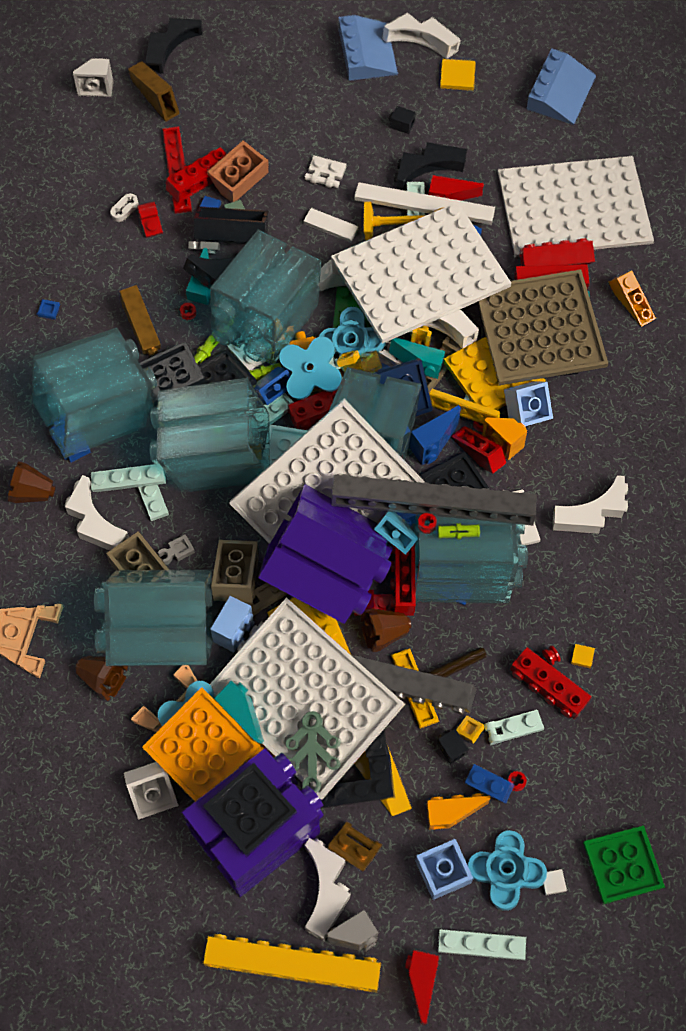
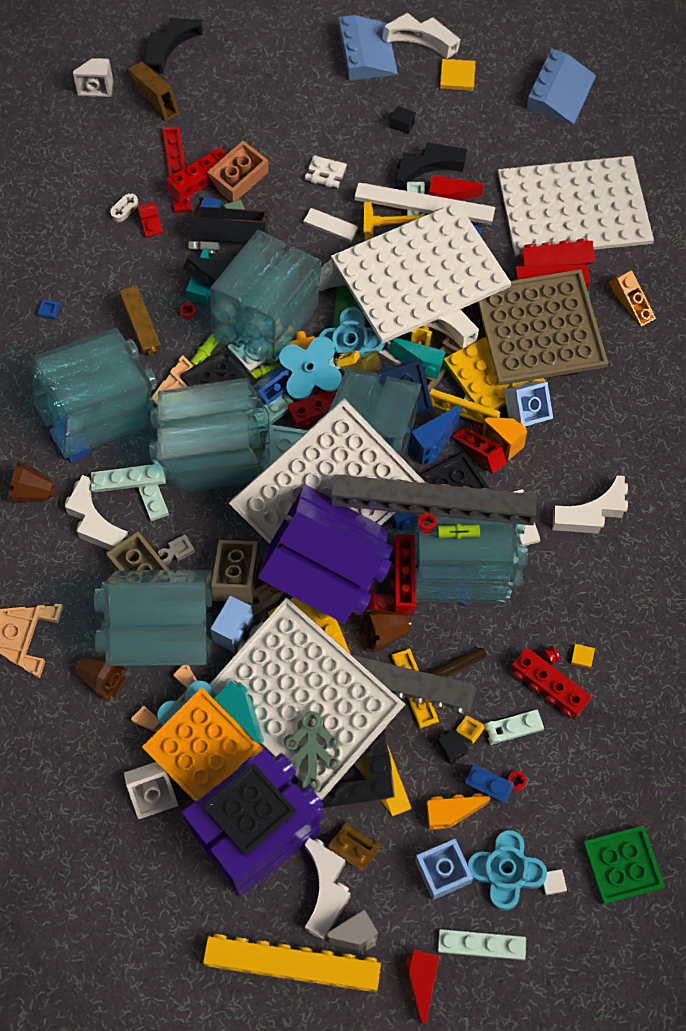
black plate [136,341,206,406] -> none
medium azure slope [374,511,418,555] -> none

